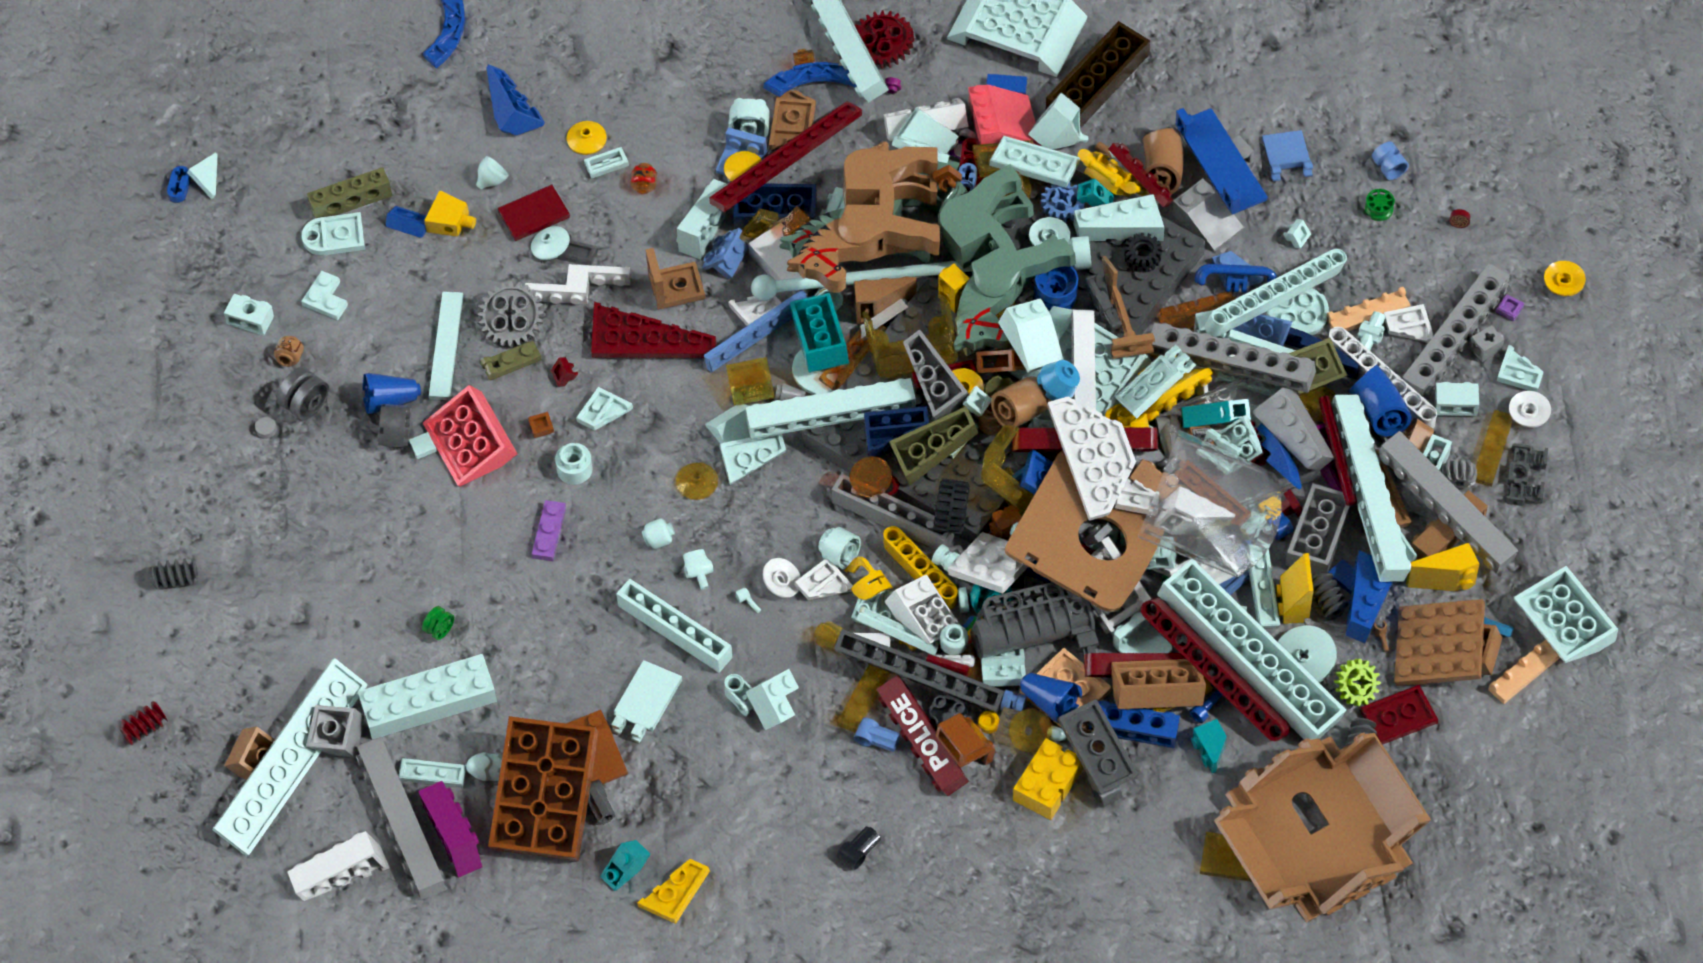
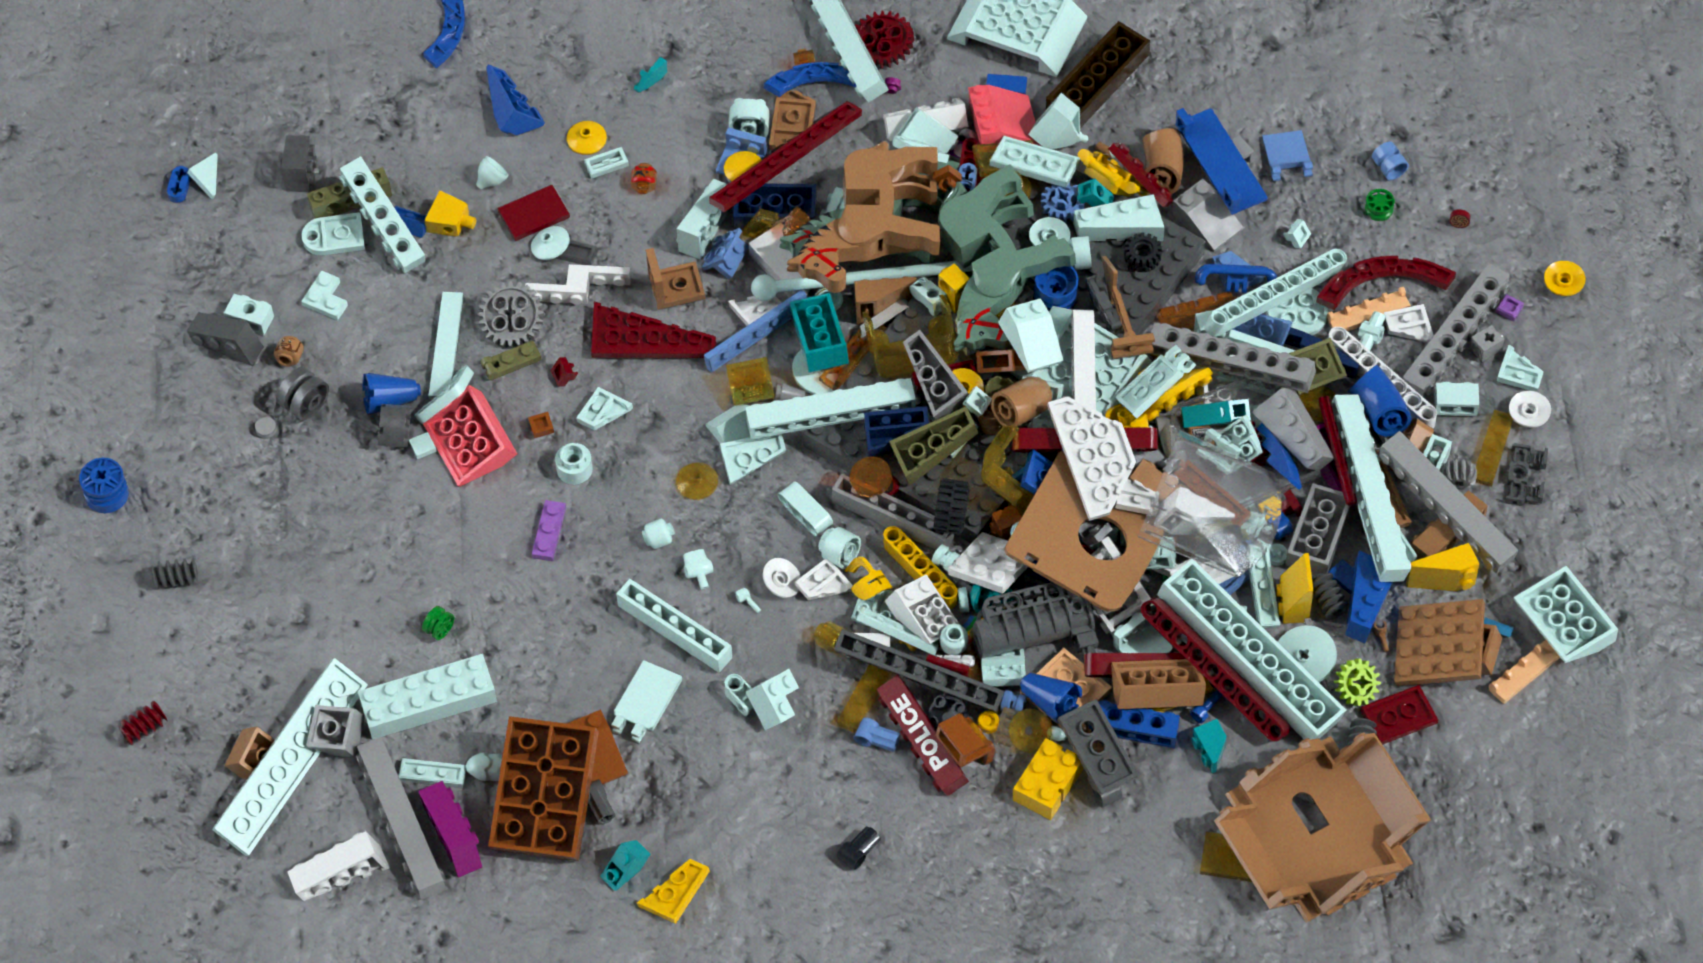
dark azure cone [1037,360,1080,401] -> none
none -> blue wheel [79,457,129,514]
none -> dark grey wedge [187,312,264,366]
none -> flat silver brick [281,135,318,192]
none -> light aqua brick [339,156,425,273]
none -> light aqua beam [414,365,474,424]
none -> teal slope [634,57,668,93]
none -> light aqua beam [778,482,833,536]
none -> light aqua leg [909,277,948,317]
none -> light aqua tile [1268,544,1288,566]
none -> dark red plate [1316,256,1456,310]

